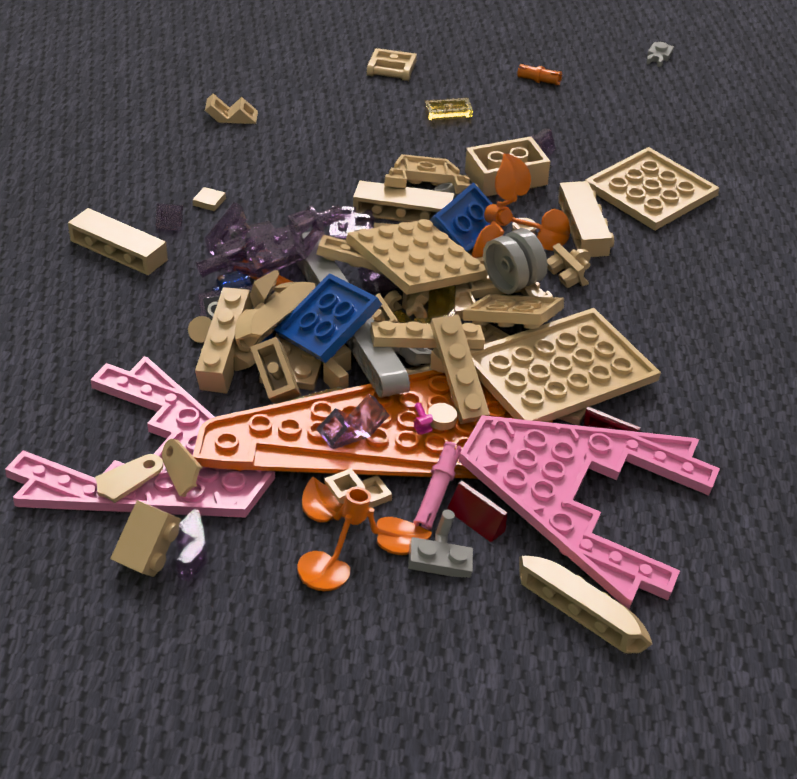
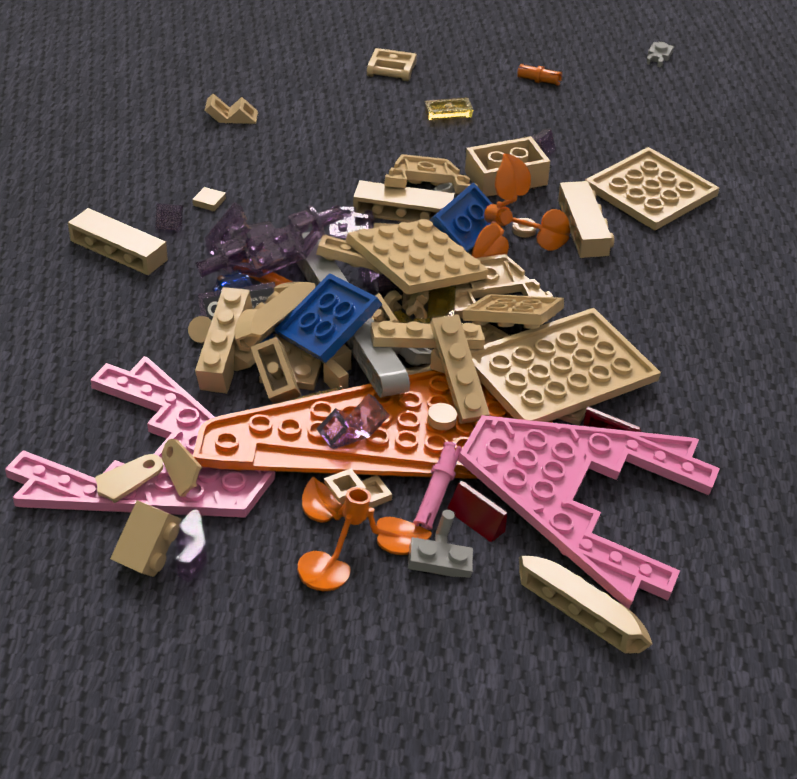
tan slope [250,270,279,308] -> none
dark pink hand [414,402,433,435] -> none
light grey wheel [483,228,548,294] -> none
tan hips [547,243,590,288] -> none

